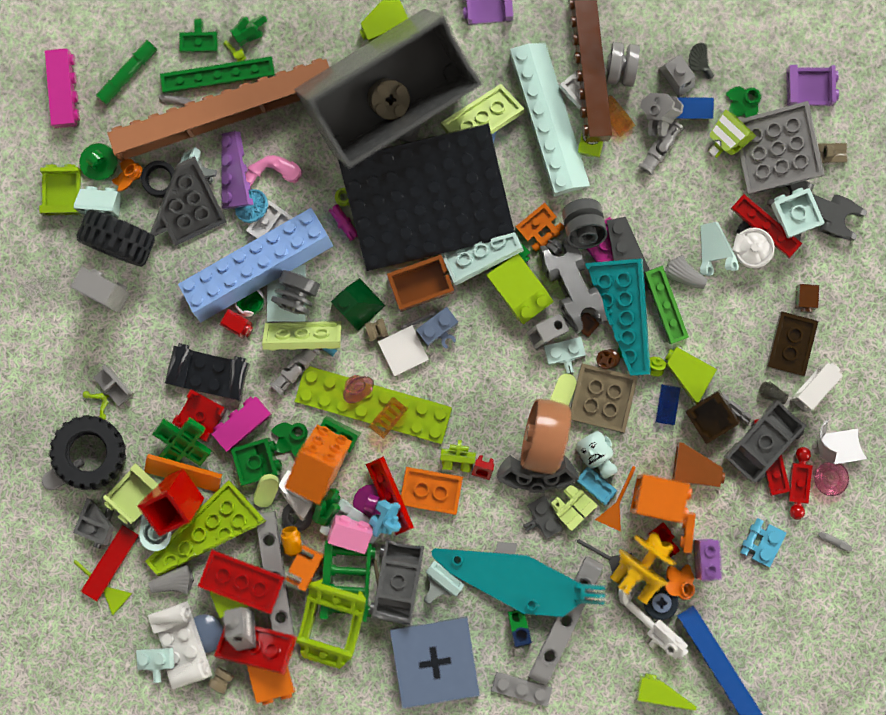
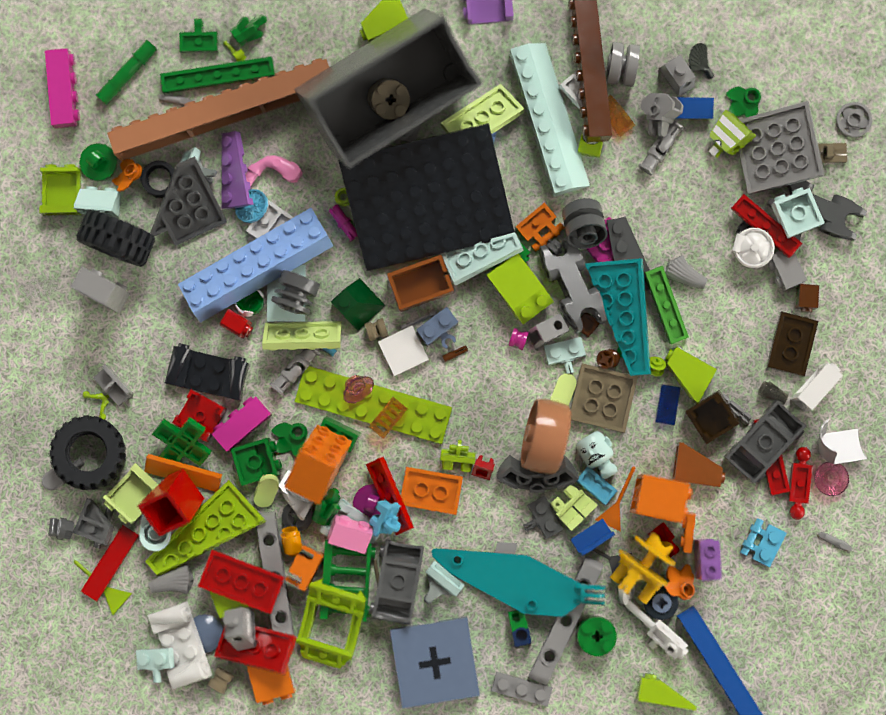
light aqua flag [700,222,739,276] -> none
medium lavender panel [787,65,839,106] -> none
none -> dark grey piece [48,517,74,540]
none -> reddish brown pin [442,345,468,362]
none -> dark pink wheel [508,328,529,350]
none -> blue panel [570,519,615,556]
none -> green brick [576,615,617,656]
none -> light grey brick [767,251,807,291]
none -> light grey wheel [836,102,872,138]

